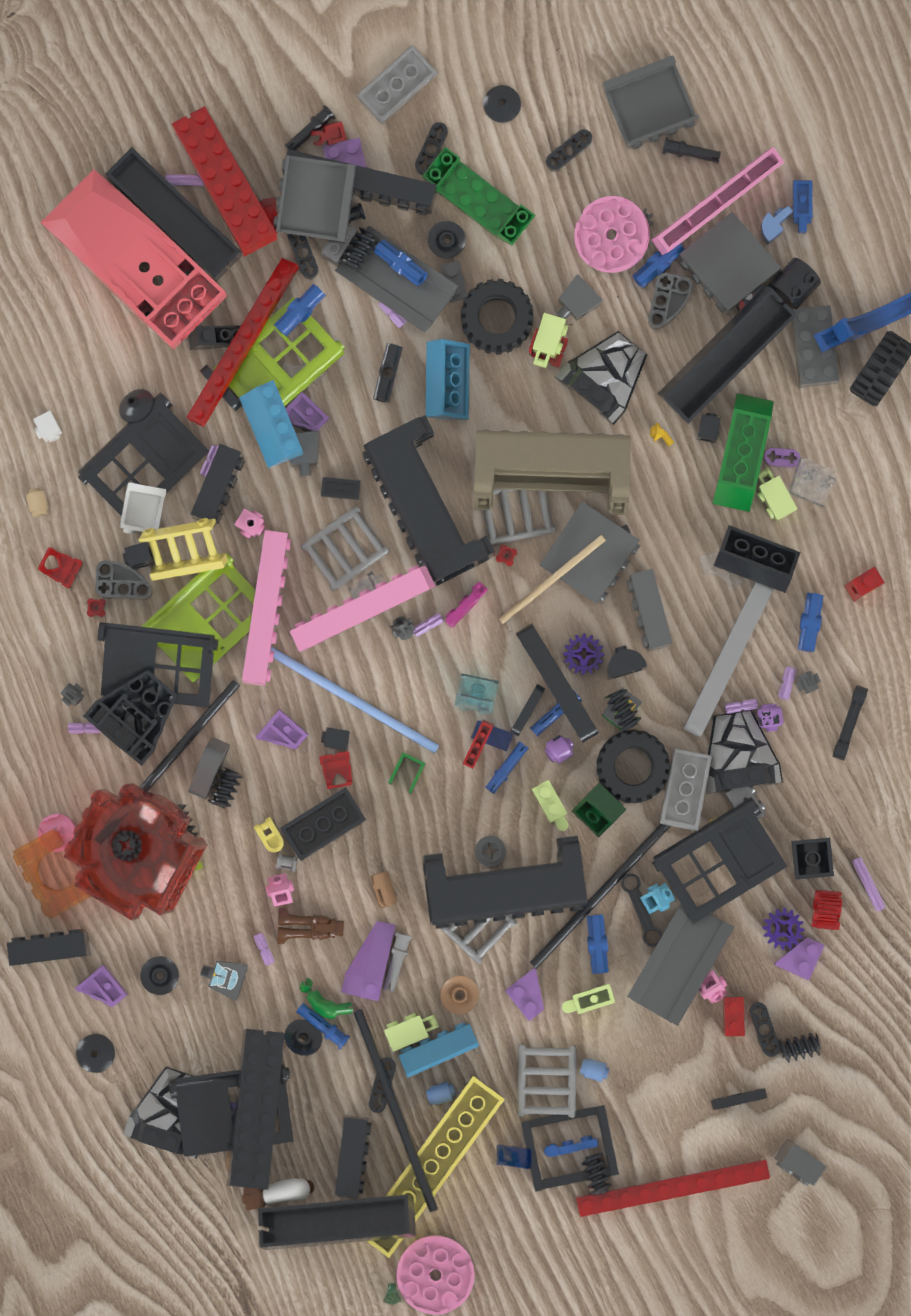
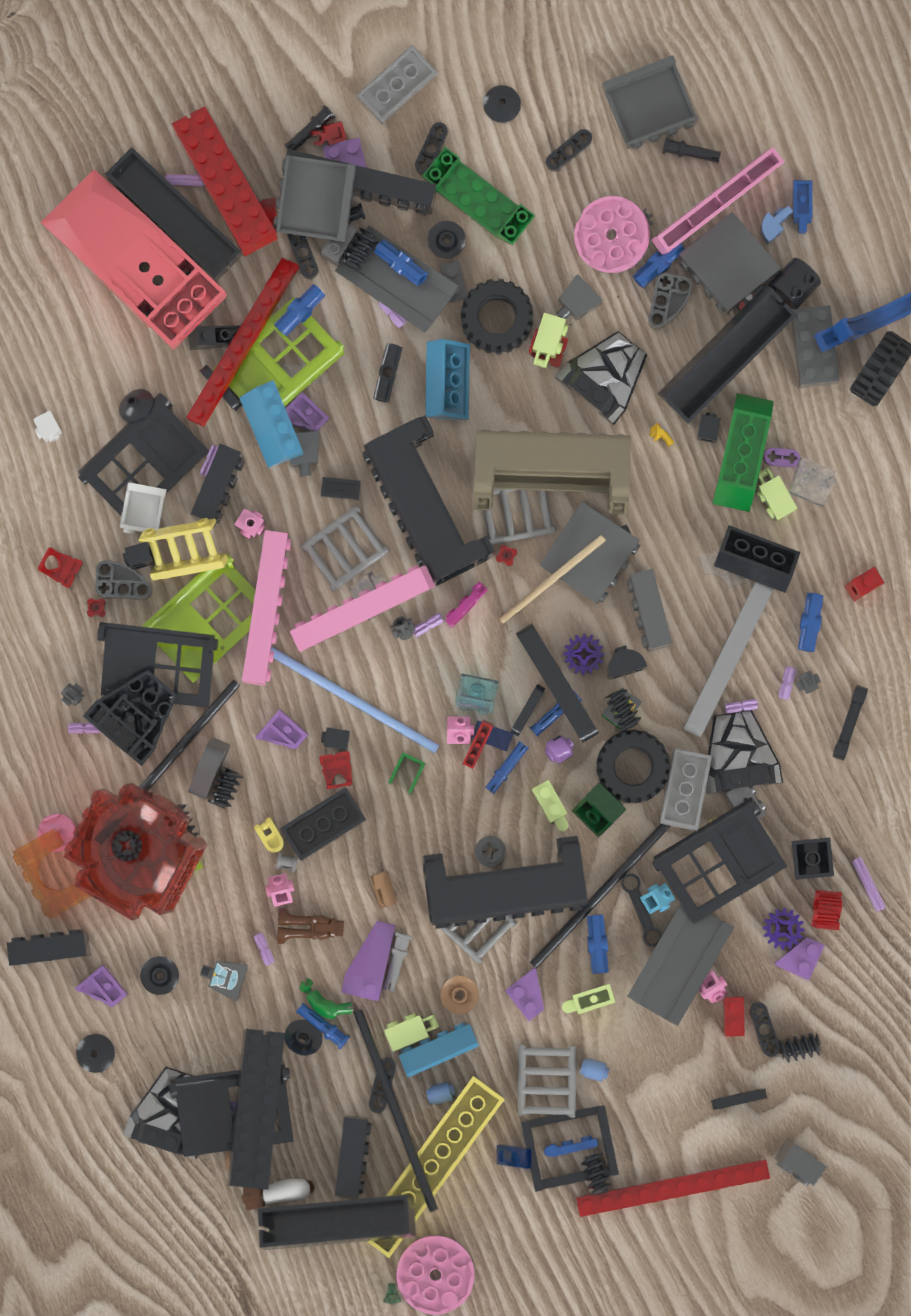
tan brick [26,488,48,517] -> none
medium lavender head [757,703,784,732] -> none
none -> bright pink brick [447,716,474,744]

